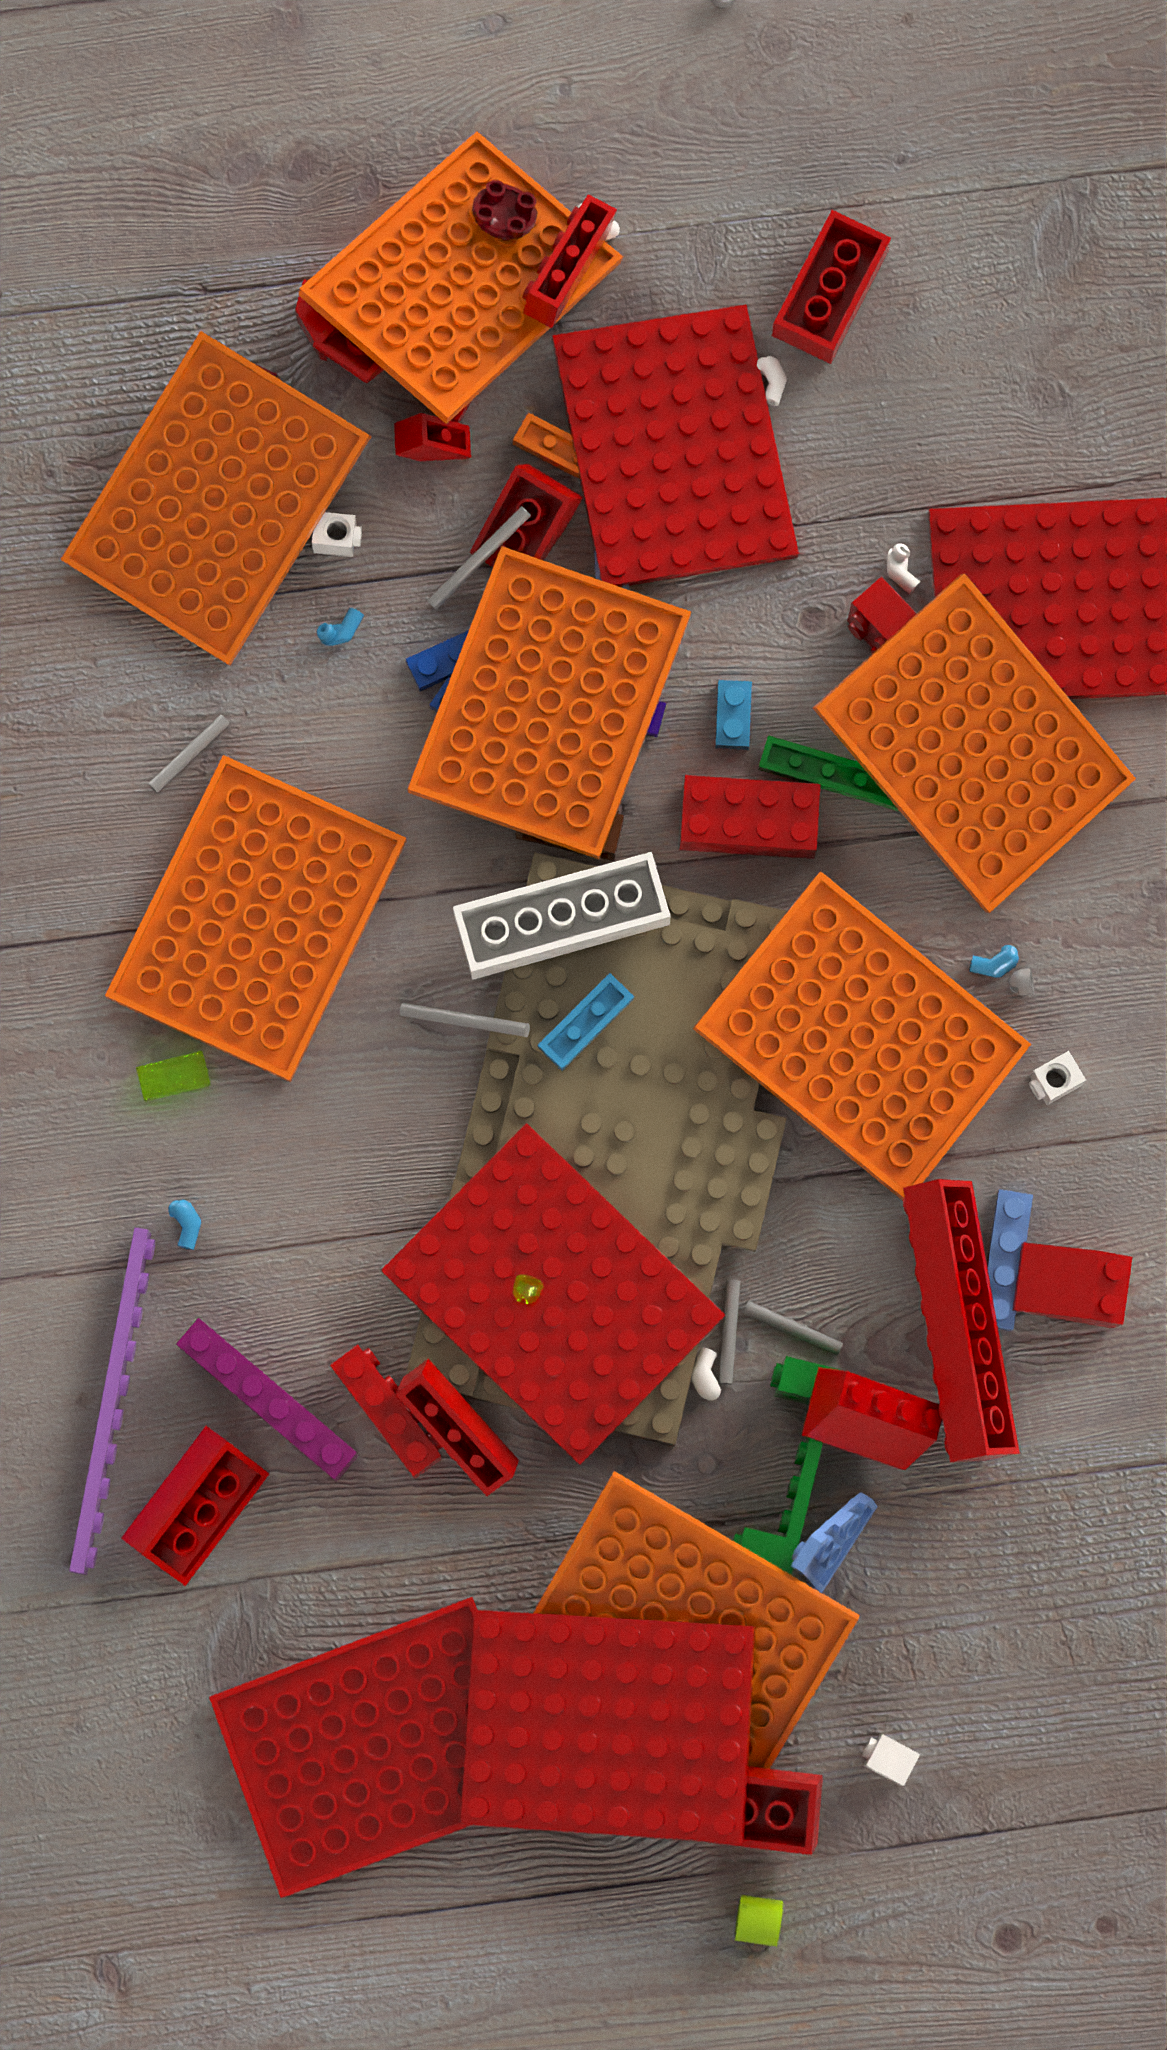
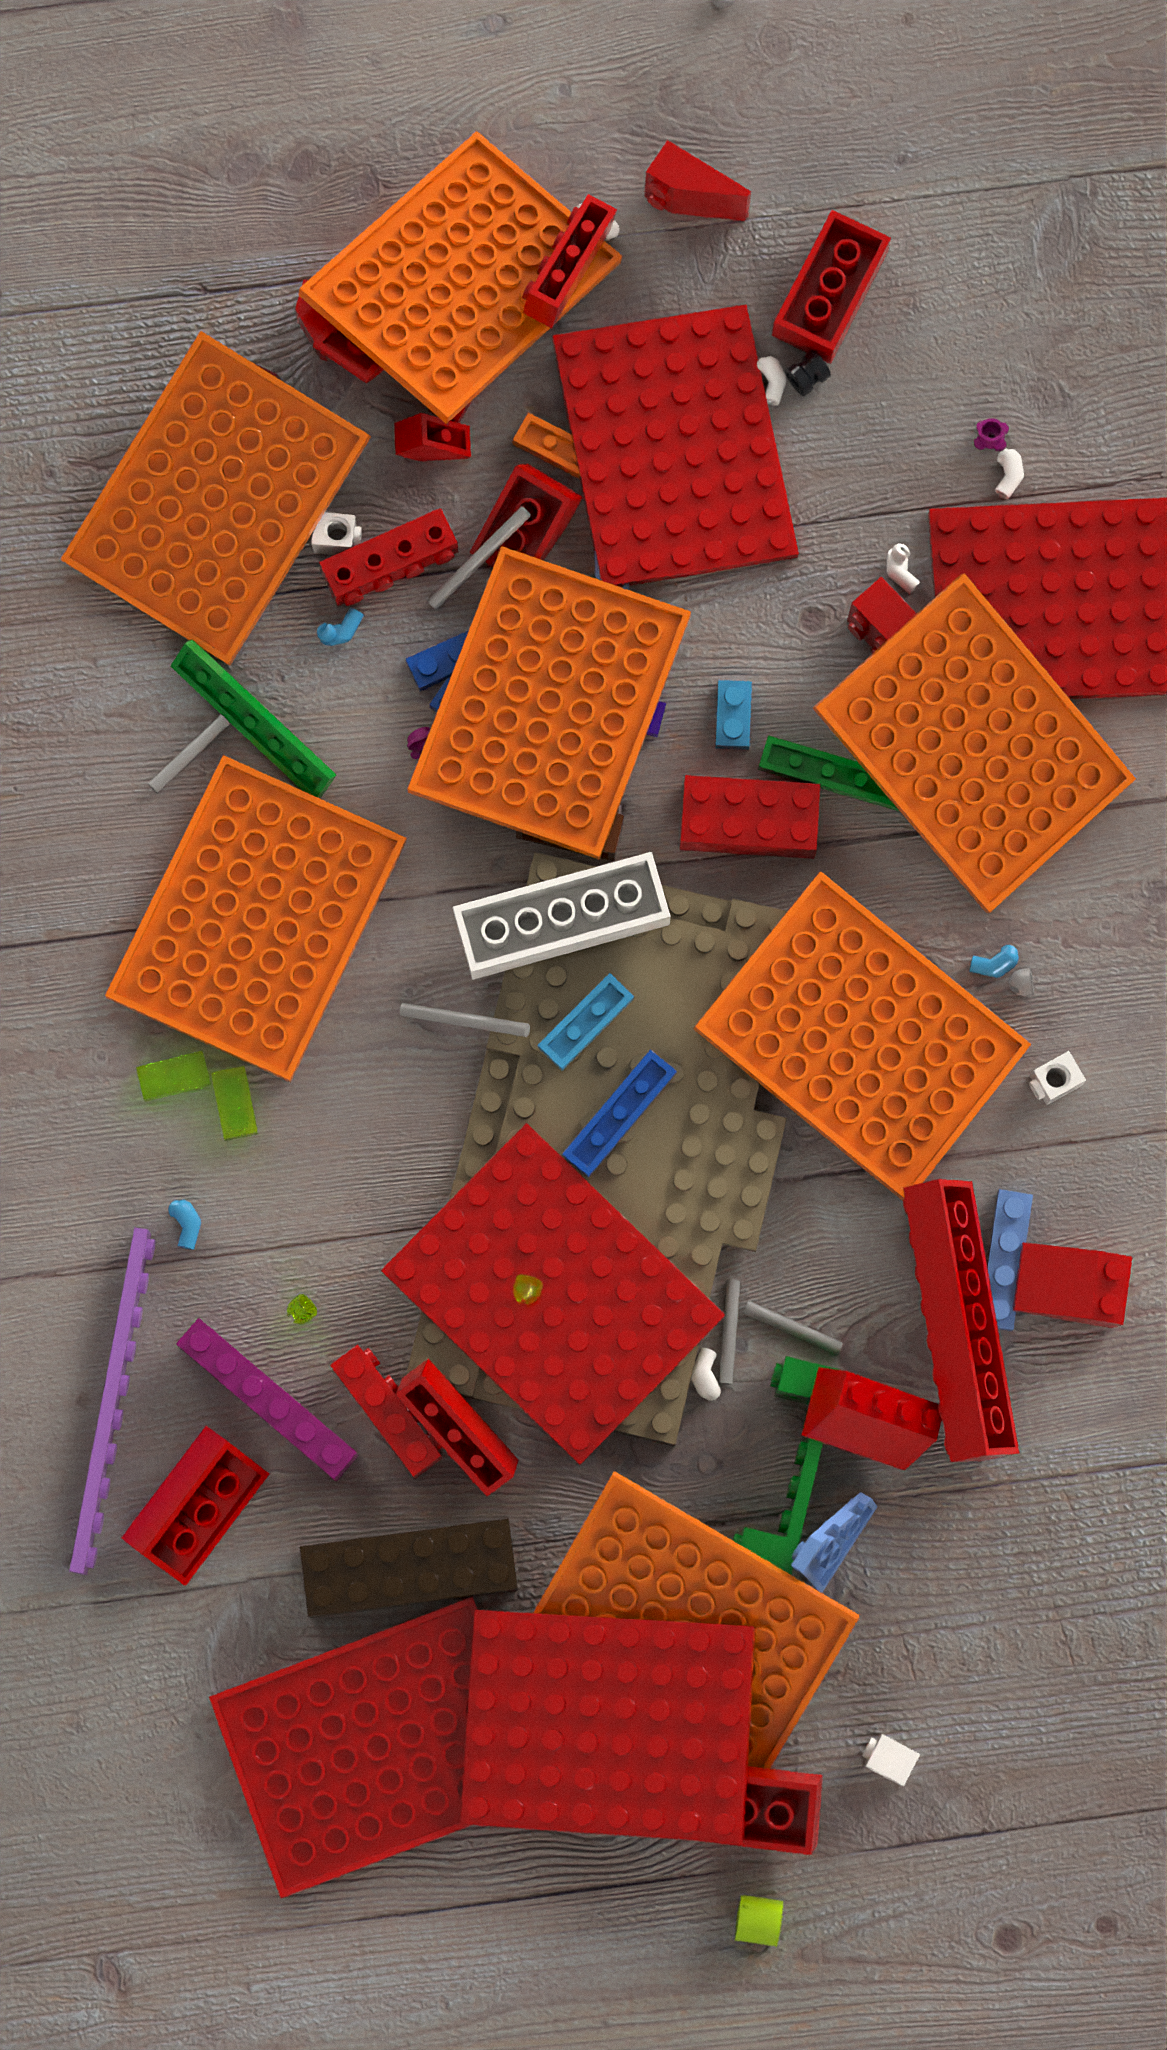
dark red dish [472,180,537,240] -> none
none -> green plate [170,639,336,798]
none -> clear neon green plate [211,1066,259,1141]
none -> clear neon green hinge [287,1294,317,1325]
none -> dark brown brick [299,1518,518,1618]
none -> red brick [319,508,458,607]
none -> magenta plate [407,727,430,759]
none -> blue plate [562,1049,677,1178]
none -> red slope [644,140,751,221]
none -> black wheel [785,350,831,396]
none -> magenta plate [974,418,1009,452]
none -> white arm [995,449,1024,500]

